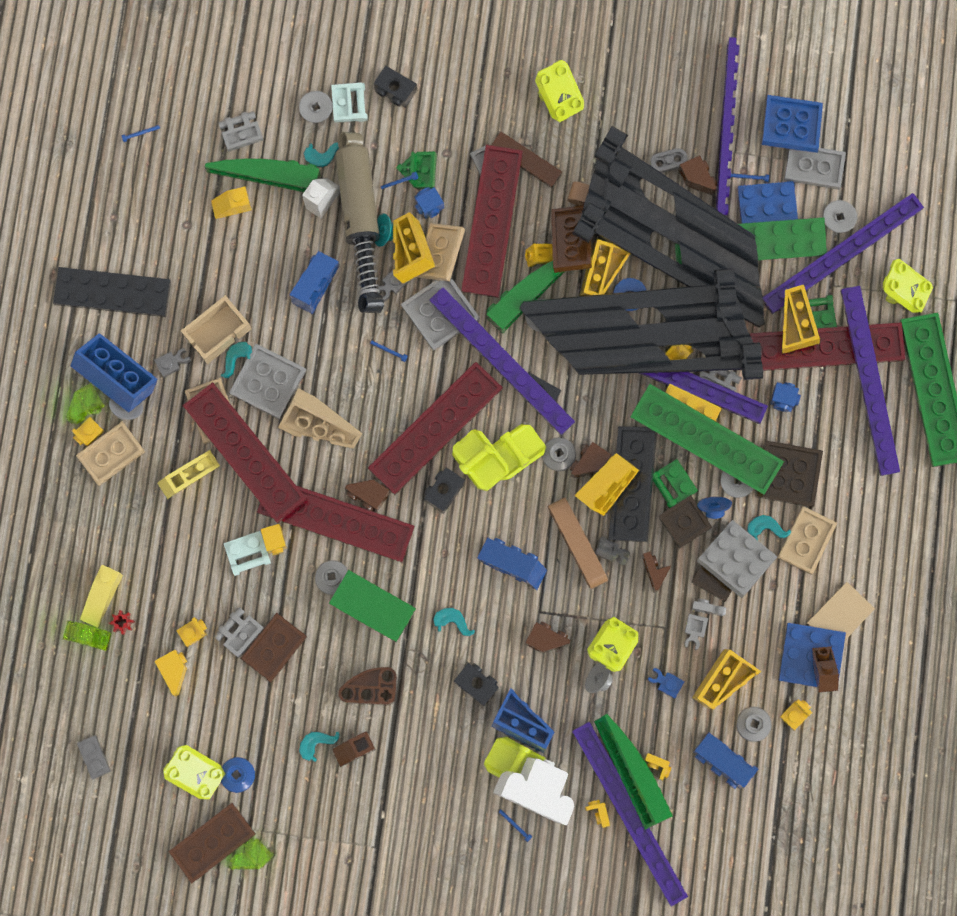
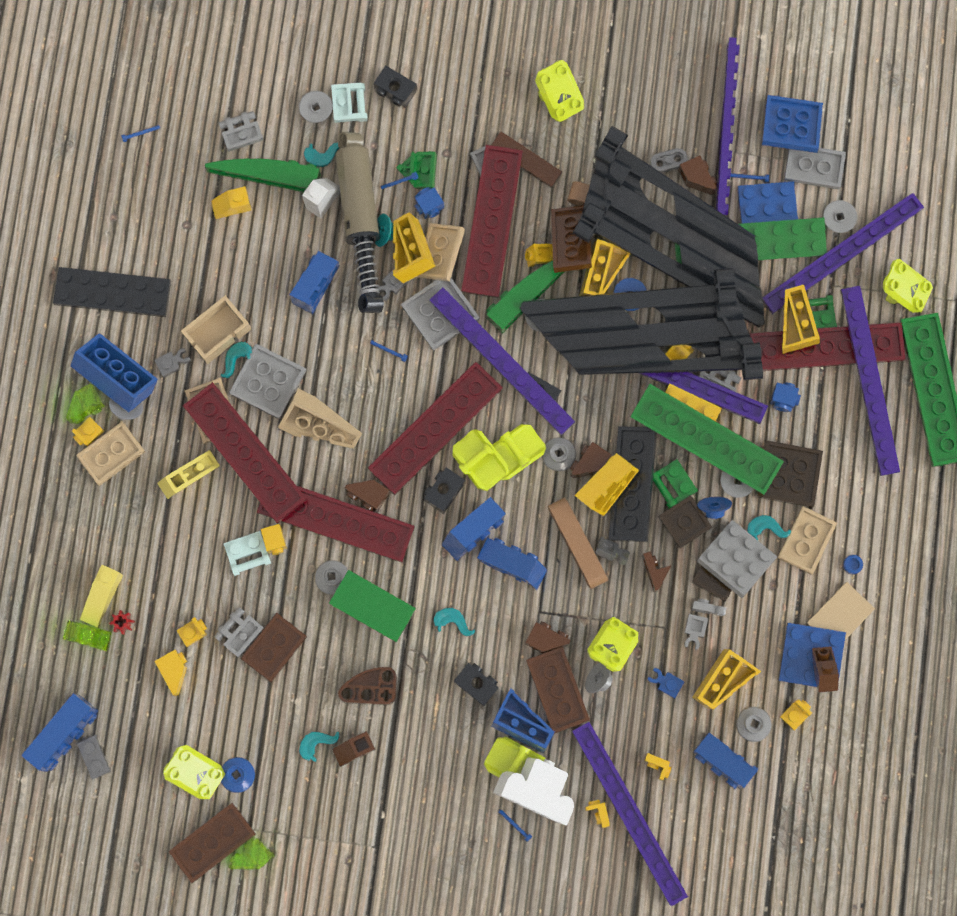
green slope [594,714,673,830] -> none
none -> blue brick [21,693,99,772]
none -> blue wedge [442,497,506,561]
none -> reddish brown plate [526,647,590,734]
none -> blue tile [843,555,863,575]

